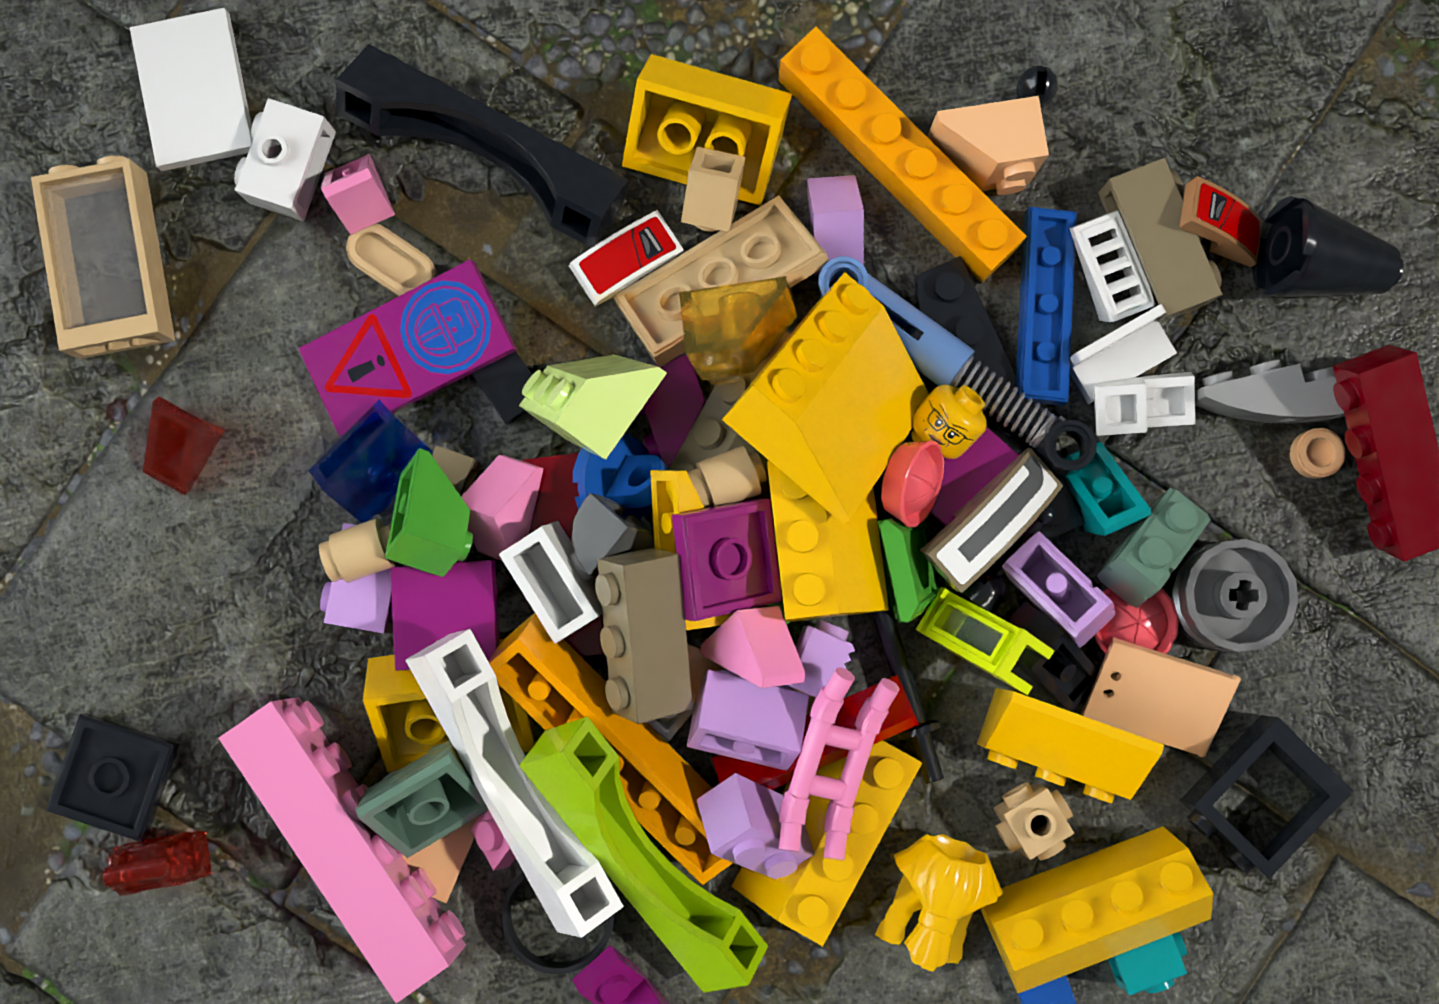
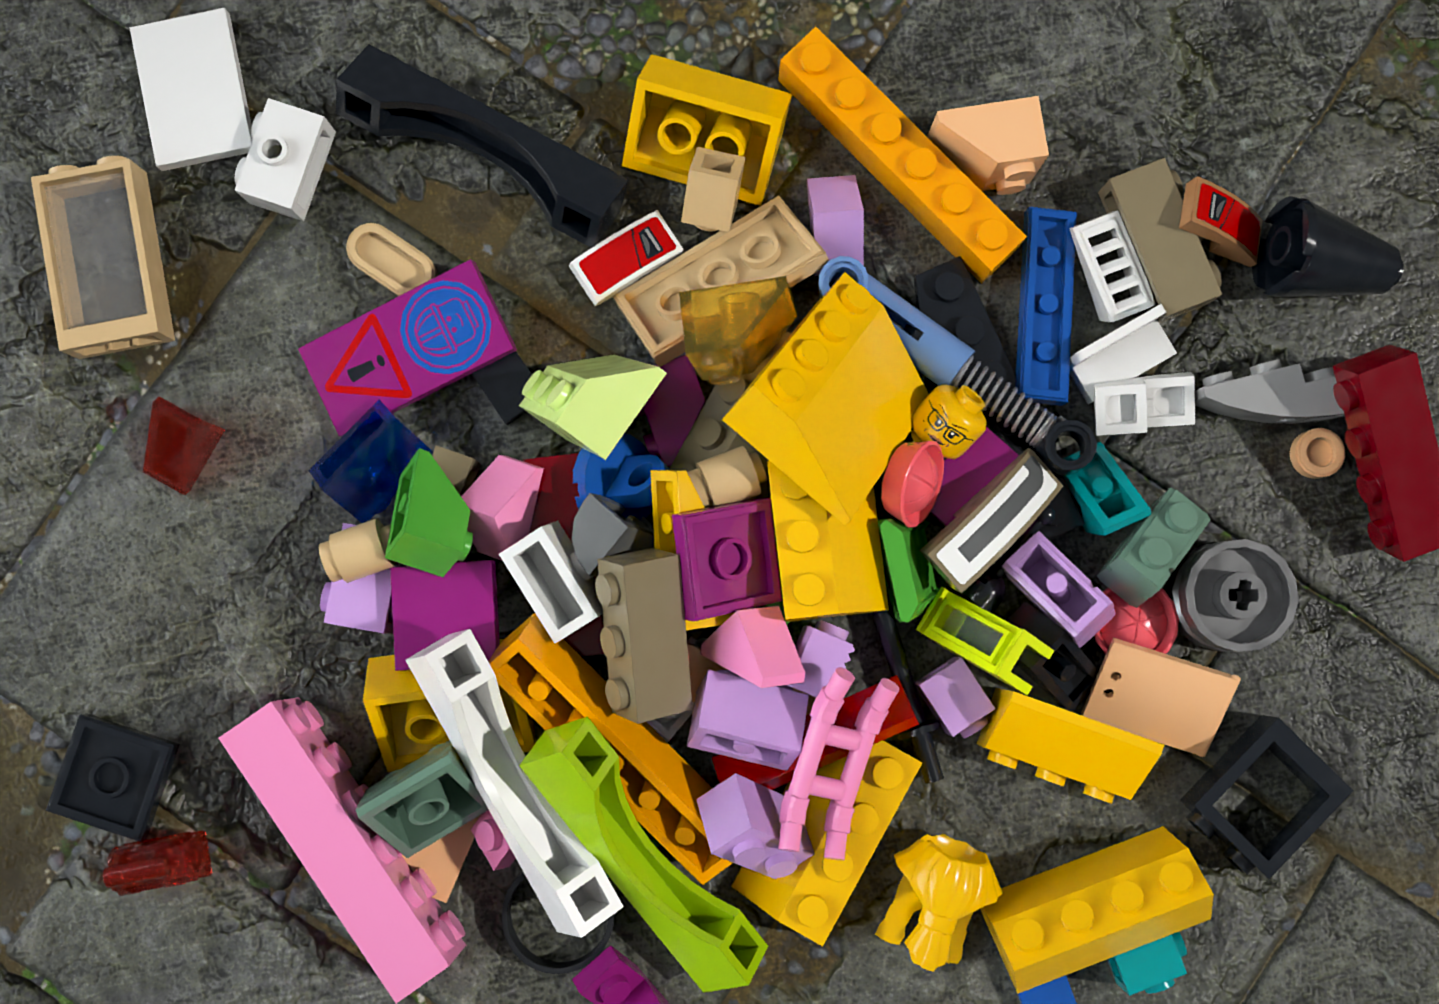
bright pink slope [321,154,395,235] -> none
tan brick [993,782,1075,861] -> none
black hinge [1016,66,1058,108] -> none
none -> lavender brick [915,656,995,738]

